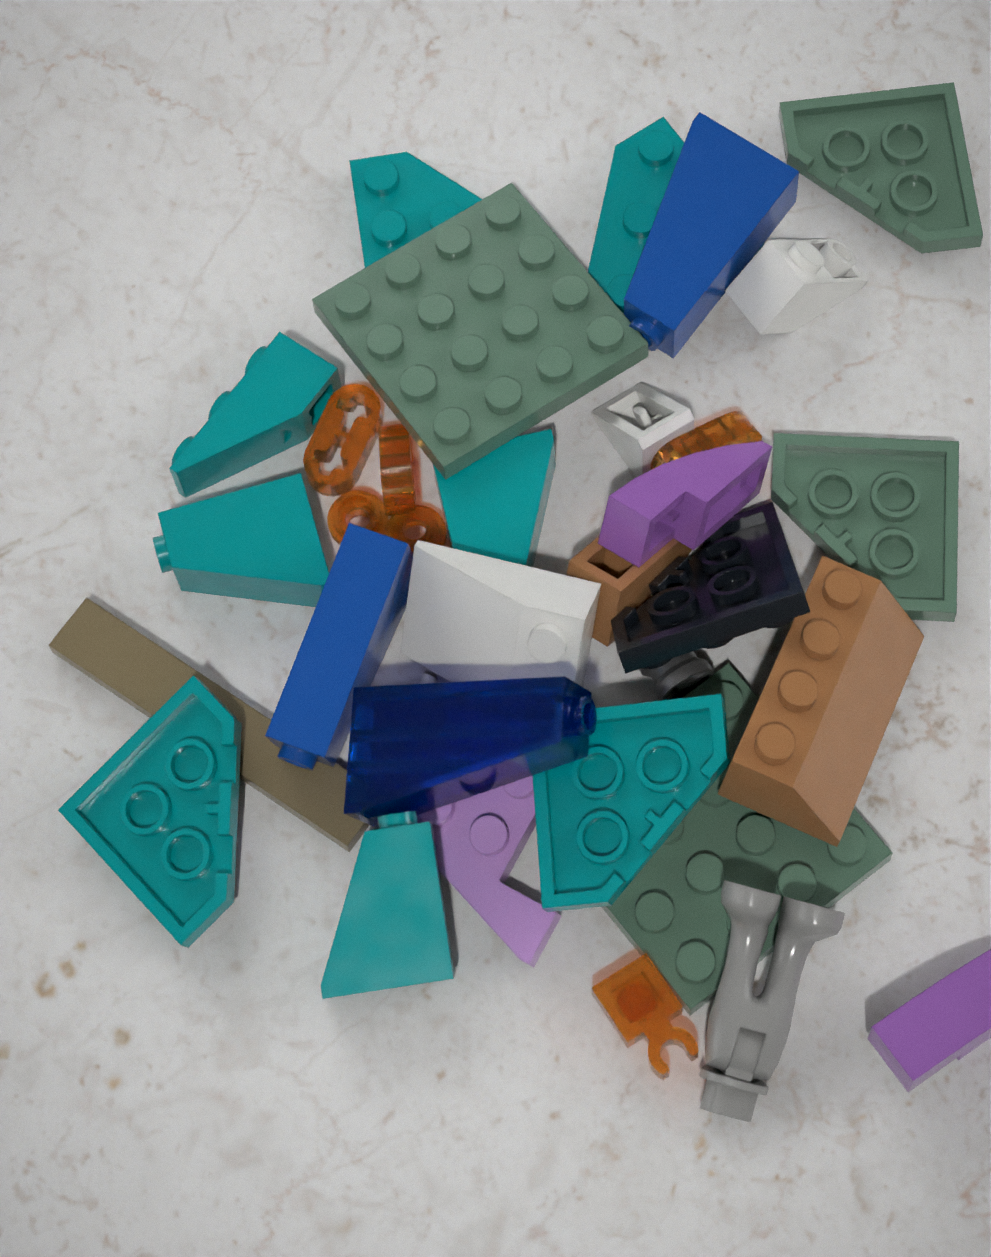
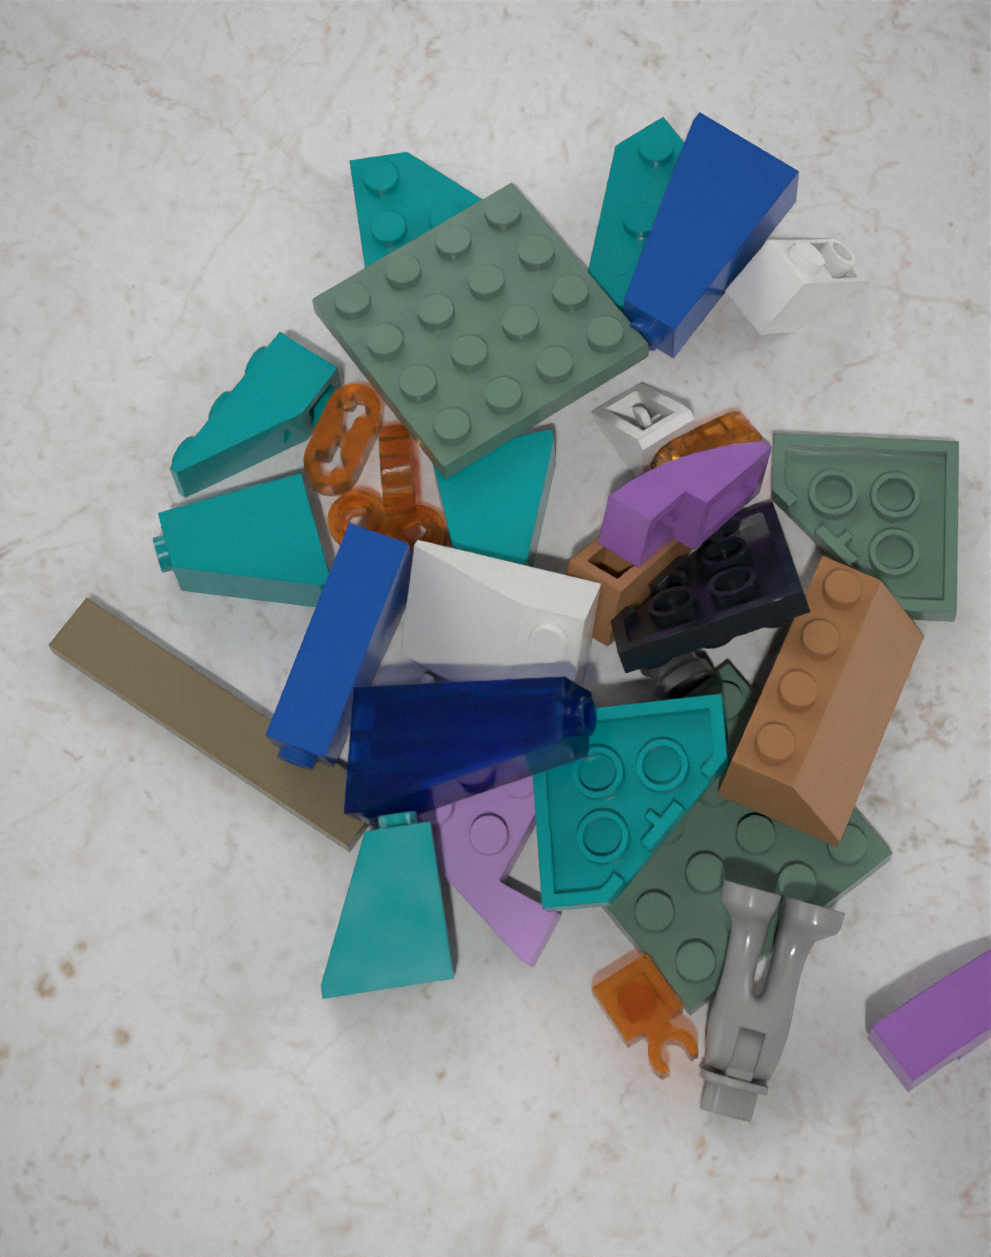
teal plate [58,675,242,948] -> none
sand green plate [779,82,983,254] -> none

